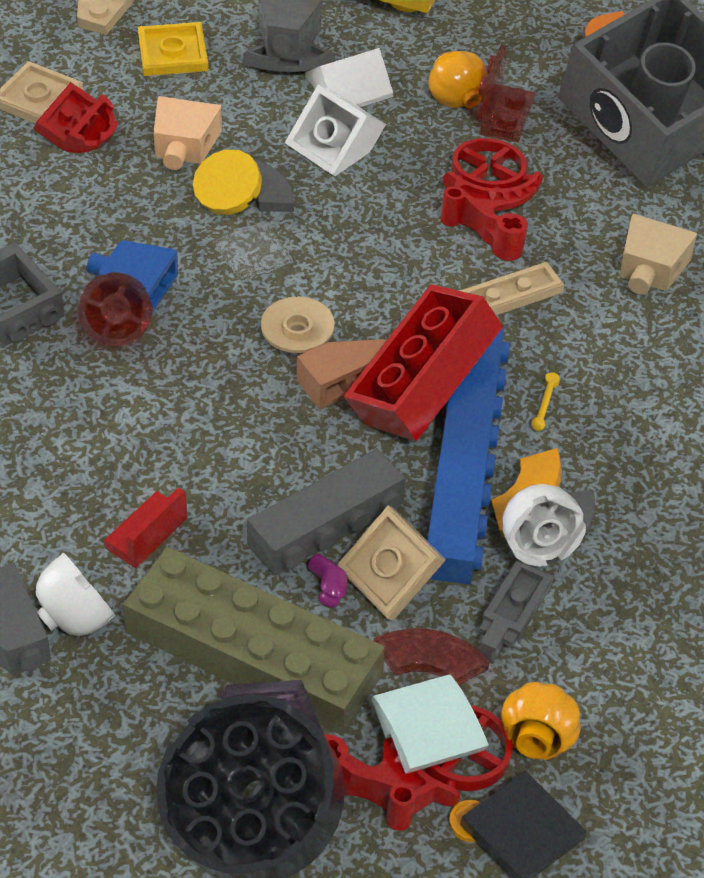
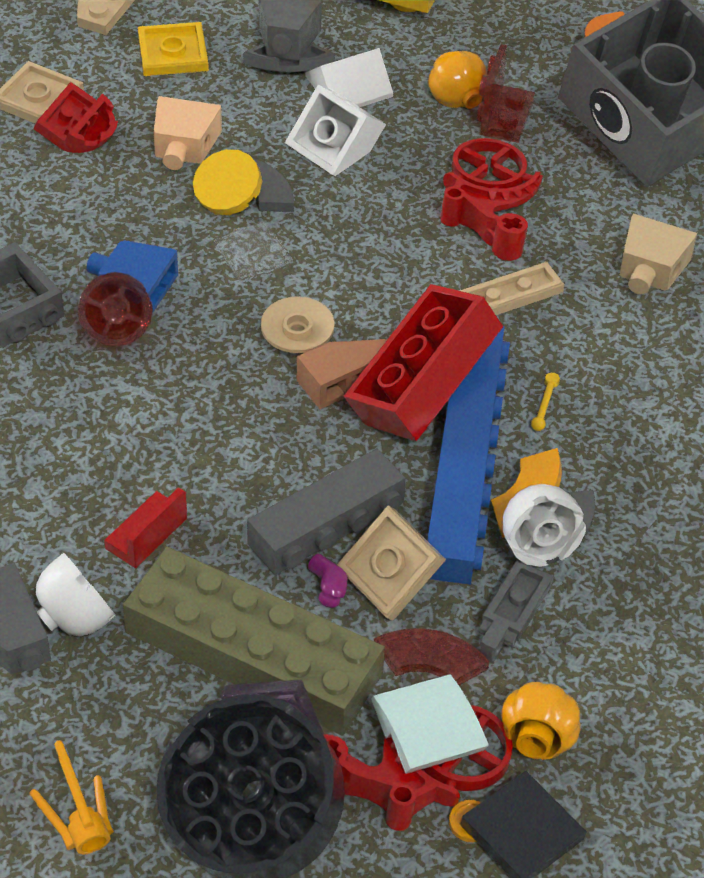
none -> light orange plant [30,740,114,855]

